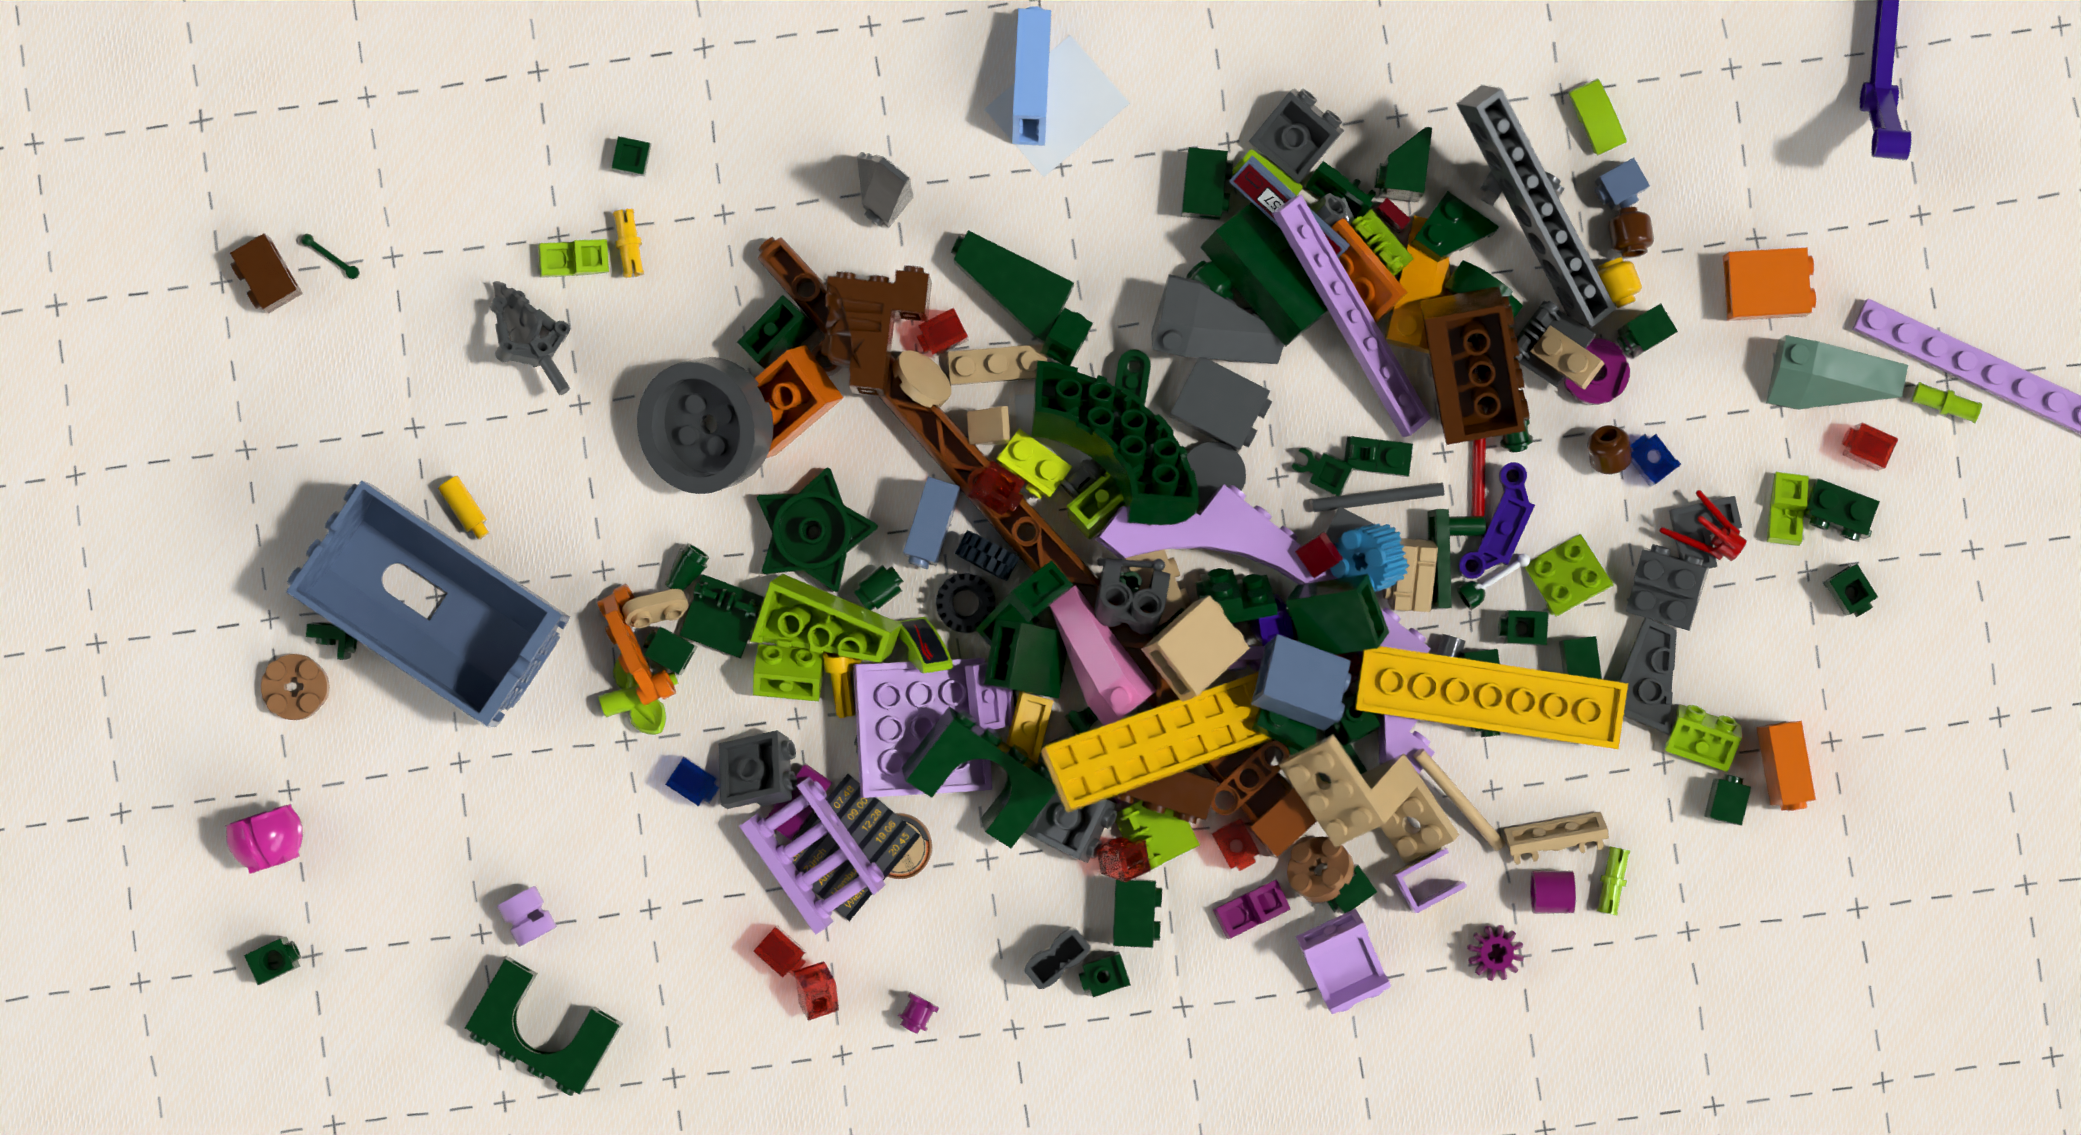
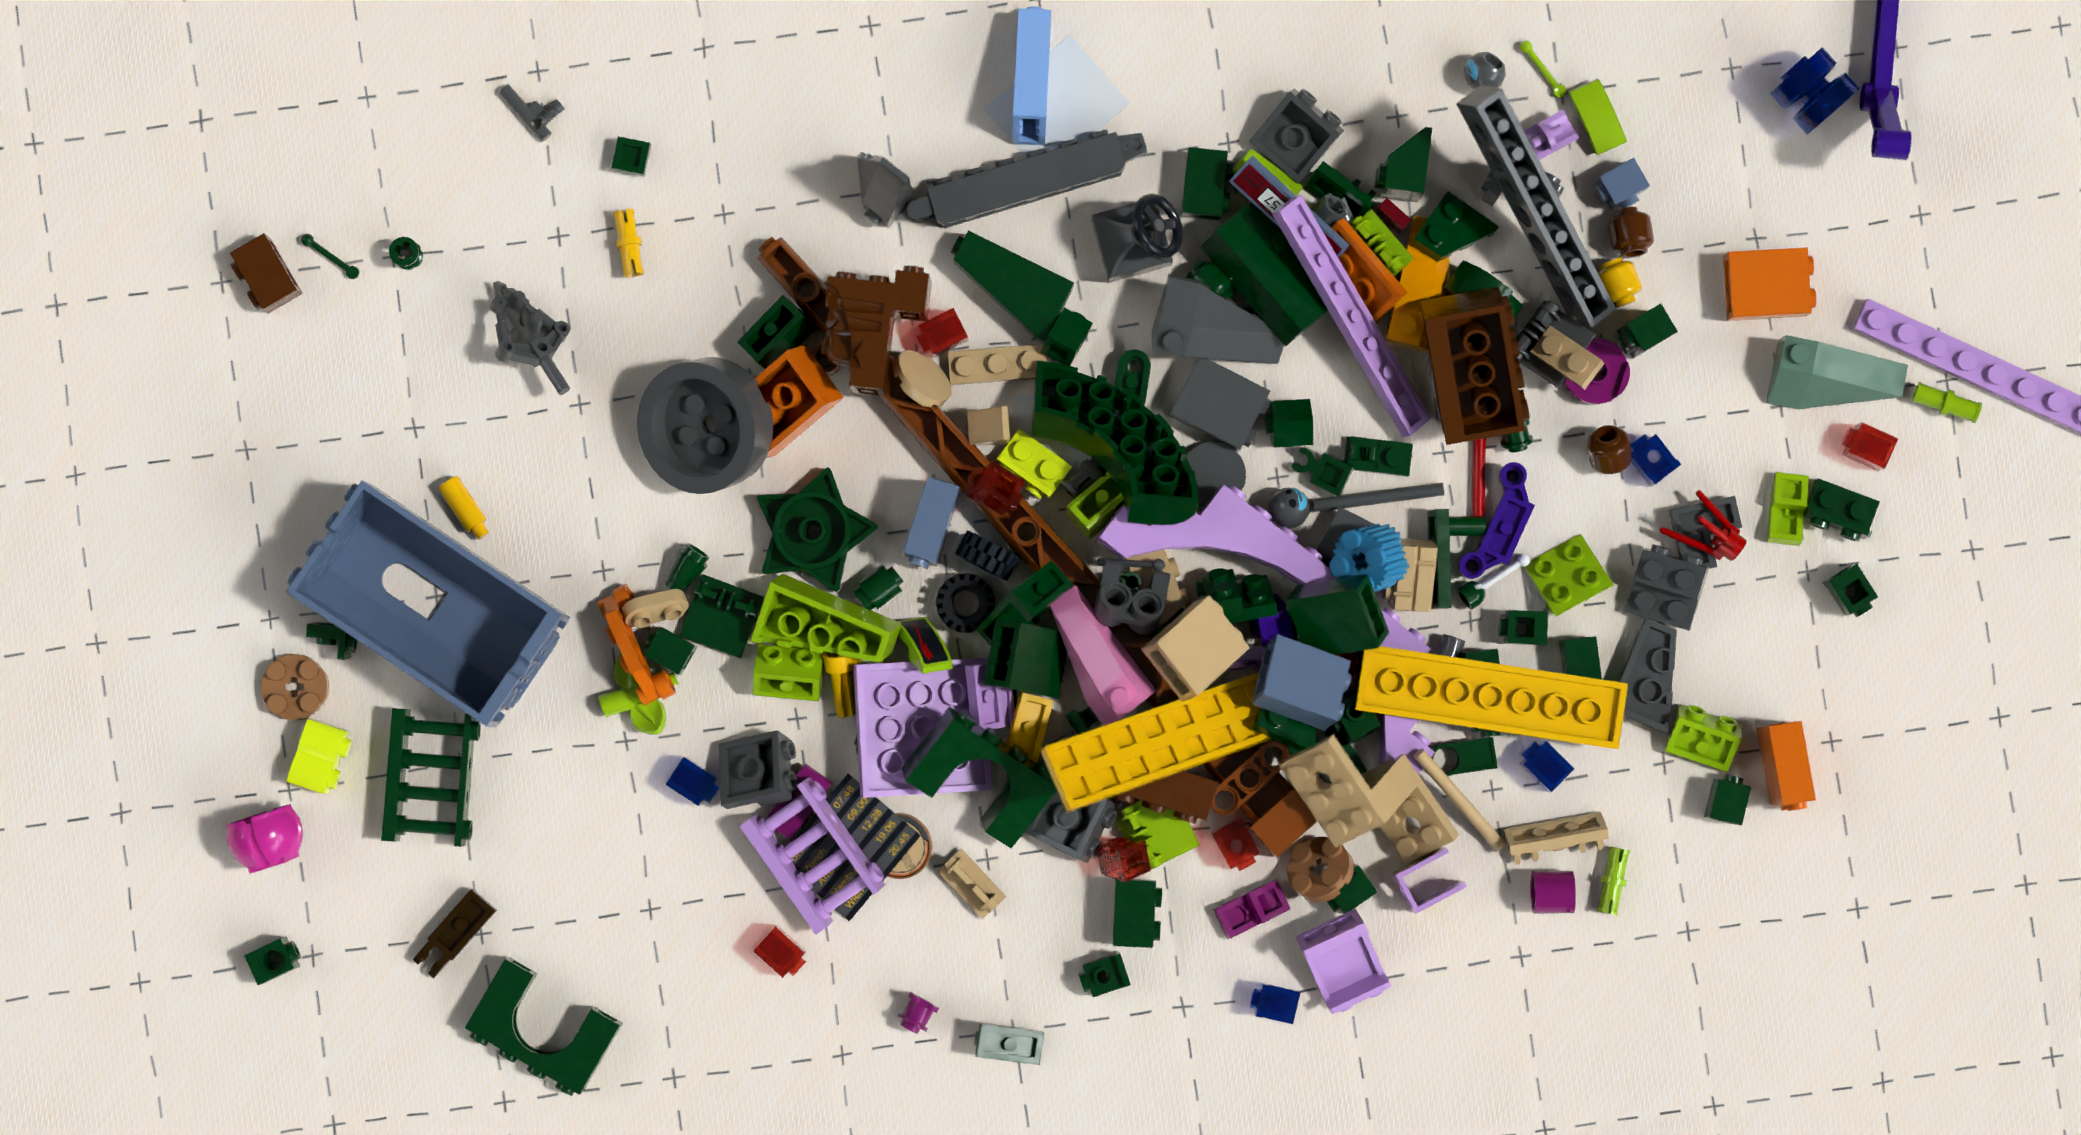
lavender wheel [497,886,557,947] -> none
lime slope [538,239,609,277] -> none
clear red brick [793,961,839,1021] -> none
dark grey brick [1024,928,1091,989] -> none
dark red tile [1295,532,1343,578] -> none
magenta gear [1467,925,1524,981] -> none
none -> neon yellow brick [286,718,352,794]
none -> dark green fence [381,708,481,847]
none -> dark green bush [389,237,424,270]
none -> dark brown hinge [413,888,497,979]
none -> dark grey hose [499,84,565,142]
none -> dark grey hinge [906,130,1147,229]
none -> tan hinge [938,848,1006,919]
none -> plate [974,1023,1045,1065]
none -> dark grey piece [1091,194,1183,283]
none -> clear blue bracket [1250,982,1301,1024]
none -> dark green brick [1265,399,1313,448]
none -> dark grey piece [1269,487,1309,528]
none -> dark green piece [1431,737,1498,776]
none -> dark grey piece [1464,52,1506,90]
none -> clear blue brick [1519,741,1575,792]
none -> lime hinge [1520,40,1566,98]
none -> lavender hips [1524,109,1579,160]
none -> clear blue wheel [1770,47,1860,135]

